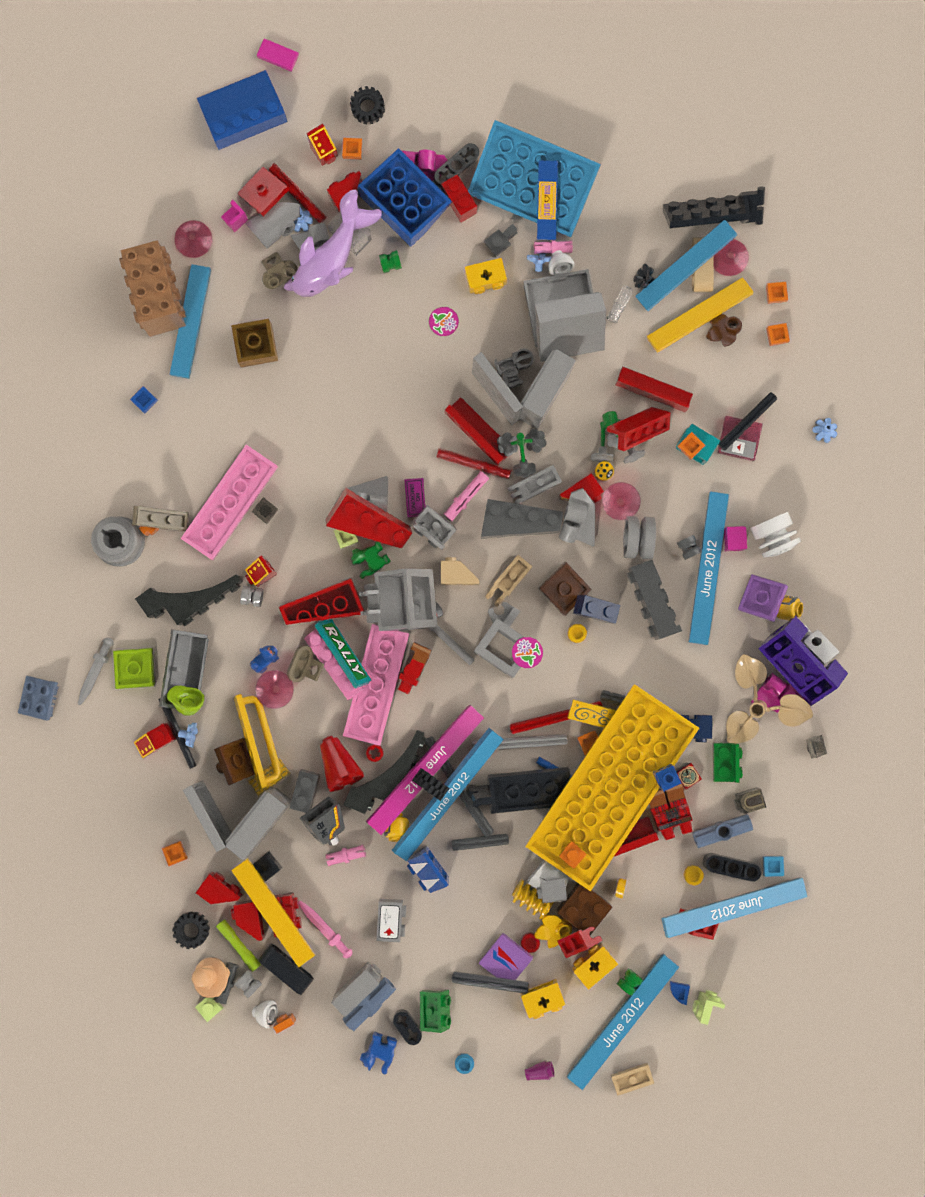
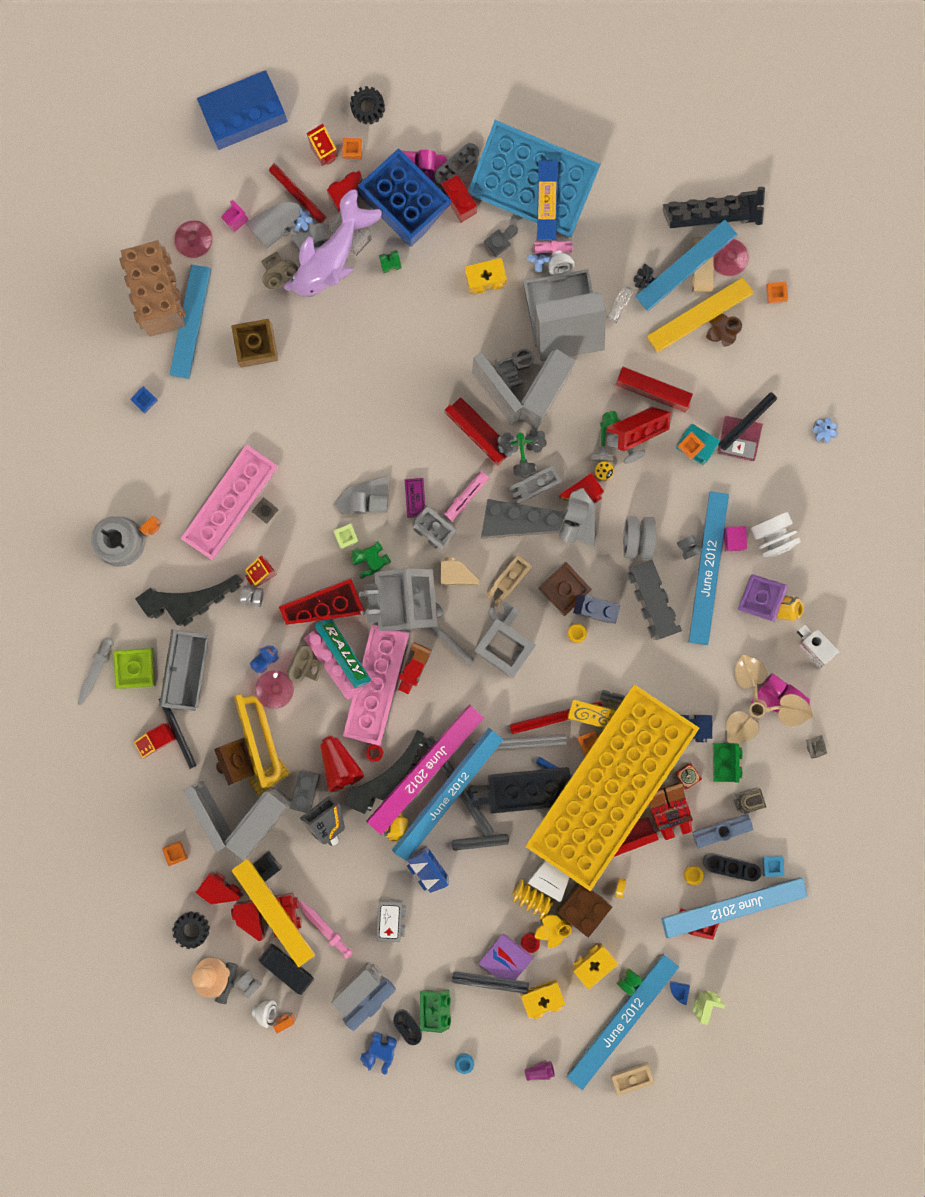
sand blue hinge [18,676,59,721] -> none
dark tan tile [132,506,188,531] -> none
lime hat [167,686,205,716] -> none
light blue plant [178,723,198,748] -> none
yellowish green plate [195,997,224,1022] -> none
lime piece [216,919,261,972] -> none
plate [237,167,289,217] -> none
dark pink tile [257,38,299,72] -> none
red wedge [325,488,412,549] -> none
bright pink pin [326,845,366,866] -> none
black tyre [412,768,450,801] -> none
sticker [429,307,459,336] -> none
red axle [436,448,512,480] -> none
sticker [512,637,543,668] -> none
light grey brick [537,879,567,903] -> none
red hinge [557,927,603,958] -> none
orange plate [558,841,587,869] -> none
clear pink dish [602,482,641,520] -> none
blue brick [653,764,682,792] -> none
dark purple plate [758,616,848,706] -> none
orange plate [766,323,790,346] -> none

